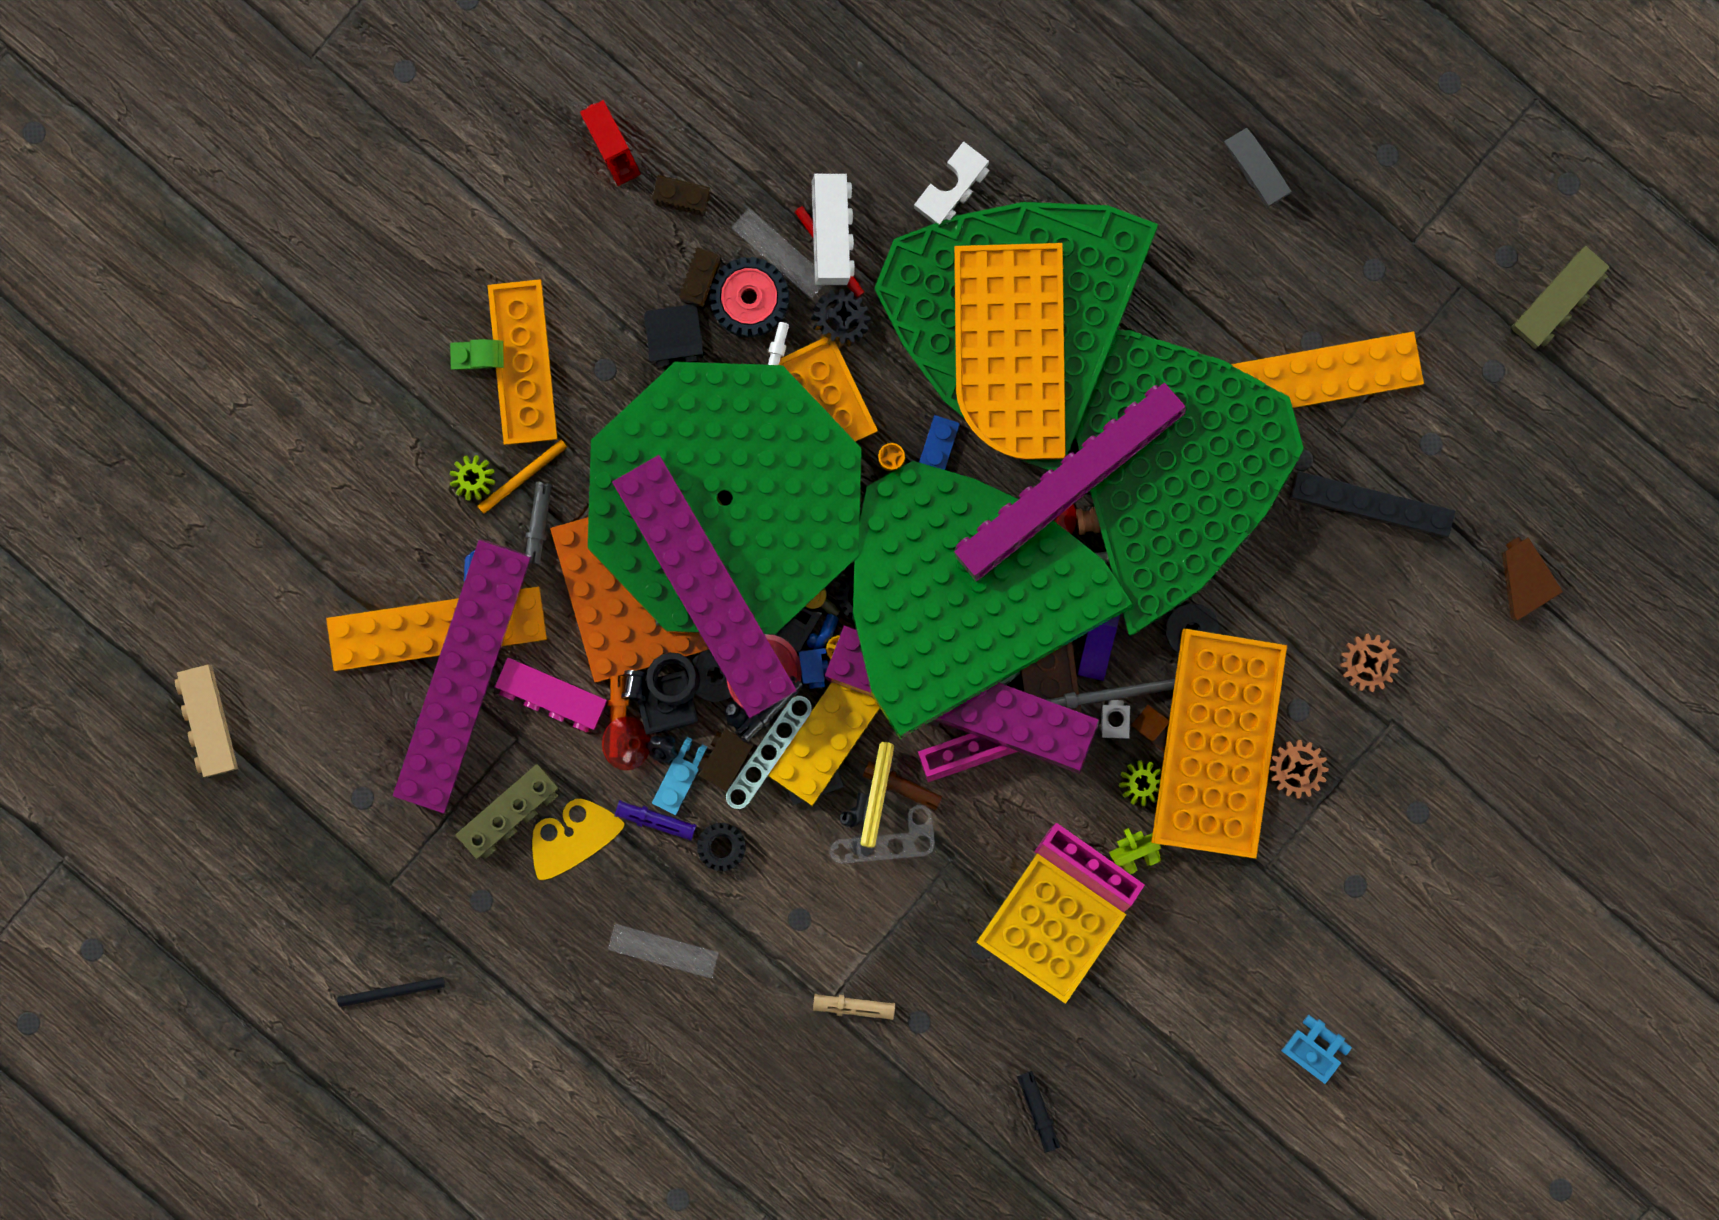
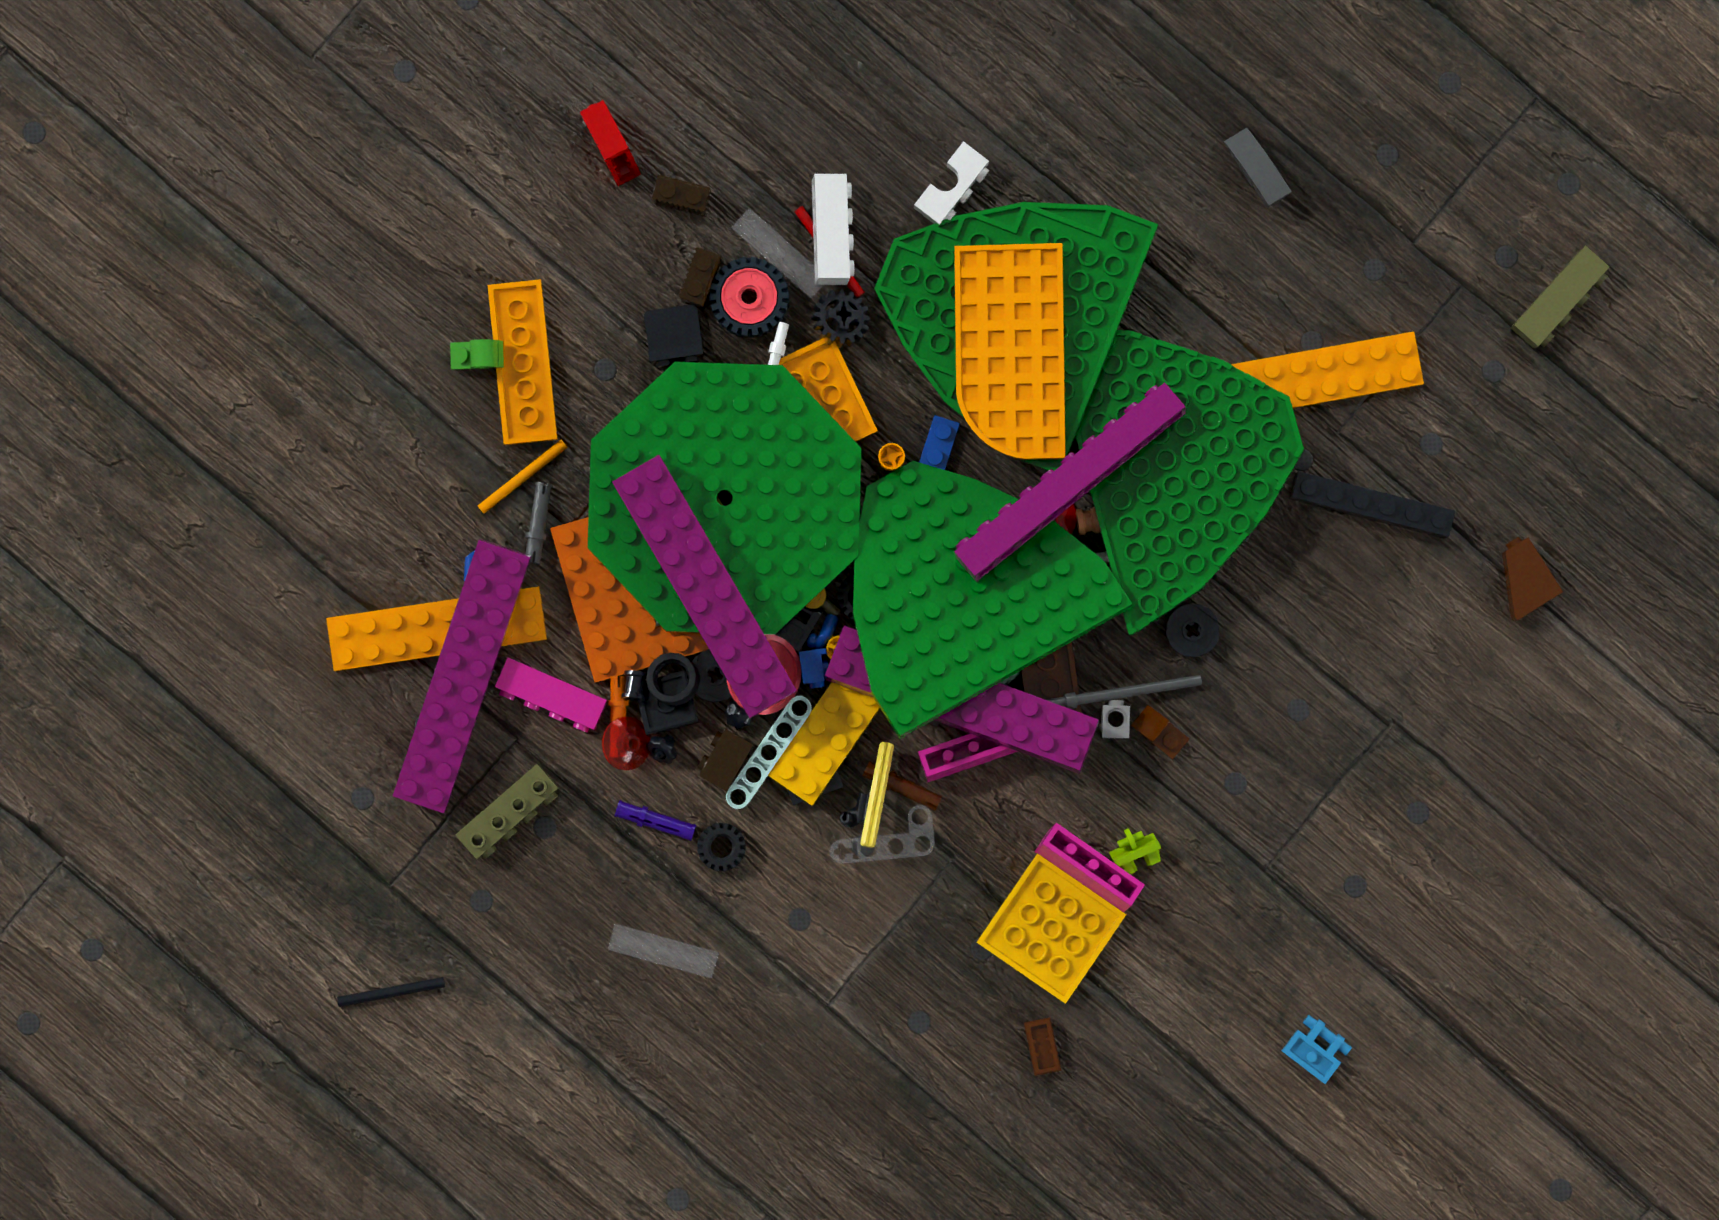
tan brick [175,664,238,777] -> none
lime gear [450,455,495,501] -> none
yellow piece [532,799,625,880] -> none
medium azure hinge [652,737,707,815] -> none
black pin [735,676,803,743] -> none
tan pin [813,994,895,1020] -> none
black pin [1016,1070,1061,1153] -> none
dark purple slope [1077,614,1120,681] -> none
lime gear [1119,760,1162,806] -> none
light orange plate [1151,629,1287,858] -> none
nougat gear [1269,740,1329,798] -> none
nougat gear [1340,634,1399,692] -> none
none -> reddish brown plate [1024,1017,1061,1076]

